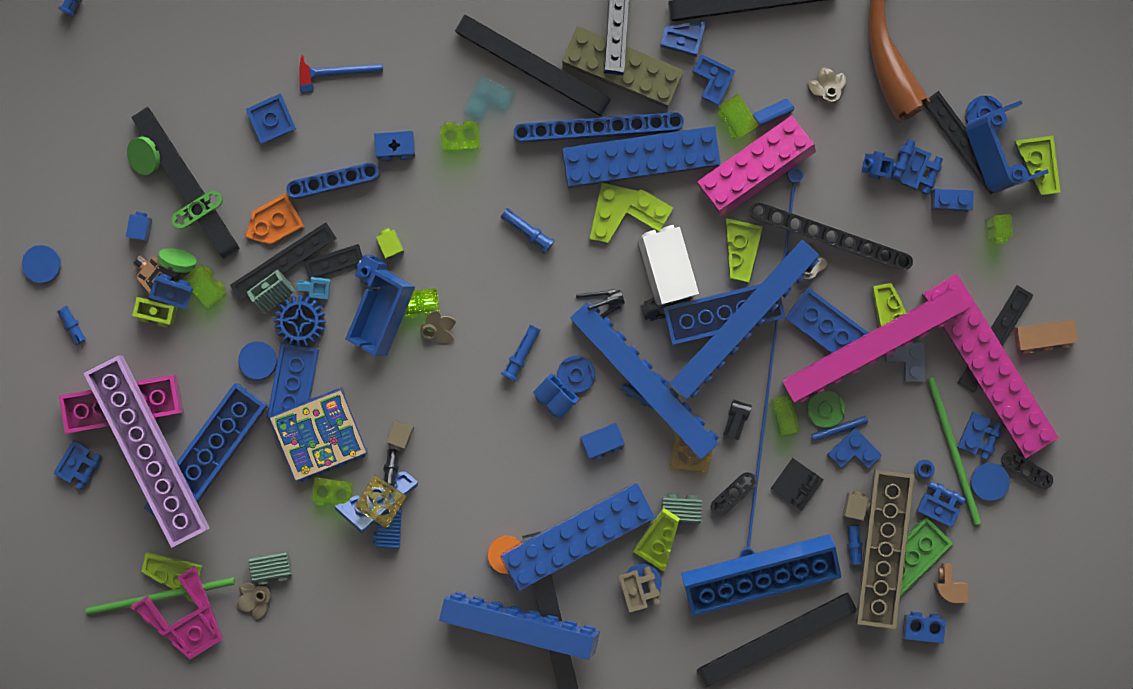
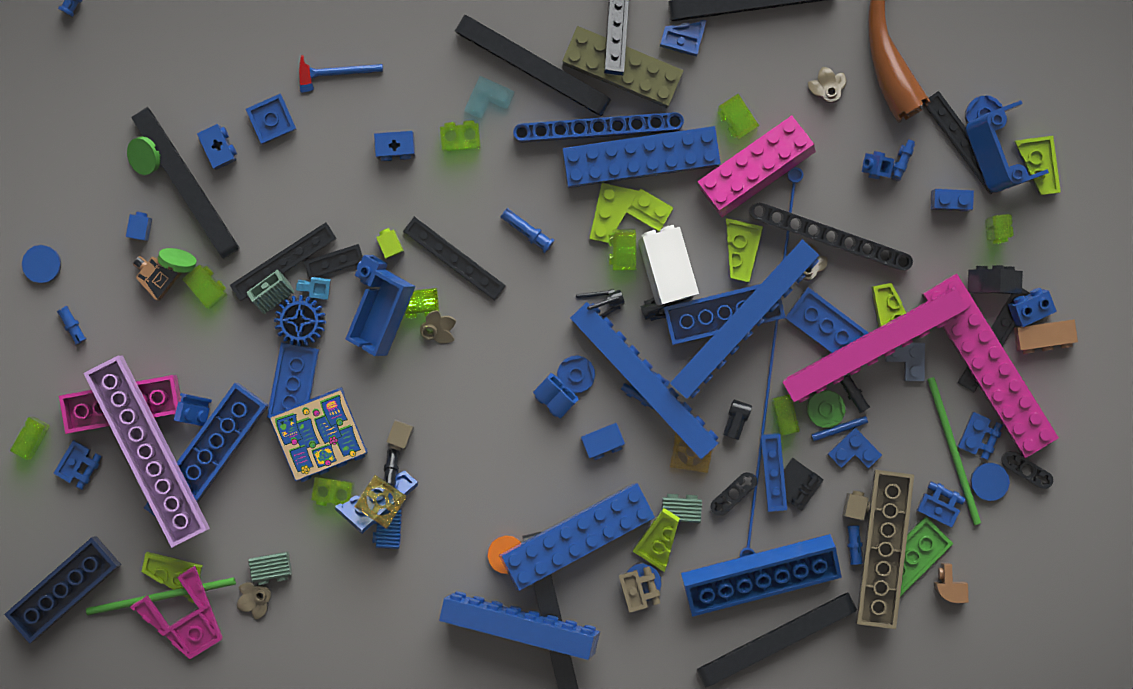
lime brick [132,297,178,328] -> none
blue bracket [149,273,193,310] -> none
bright green beam [172,191,223,229] -> none
blue tile [238,341,277,379] -> none
orange tile [245,193,305,245] -> none
blue beam [286,163,380,199] -> none
blue pin [501,325,541,382] -> none
blue plate [693,54,736,106] -> none
blue slope [753,99,795,127] -> none
blue plate [899,147,943,194] -> none
blue brick [902,611,946,643] -> none
blue plate [915,460,935,479] -> none
none -> dark blue brick [4,536,122,644]
none -> clear neon green brick [10,416,50,460]
none -> blue plate [174,393,212,426]
none -> blue brick [197,124,237,170]
none -> black tile [403,216,506,301]
none -> clear neon green brick [609,229,636,271]
none -> blue plate [761,433,787,512]
none -> black pin [840,375,870,413]
none -> black brick [968,265,1023,294]
none -> blue brick [1008,288,1057,327]

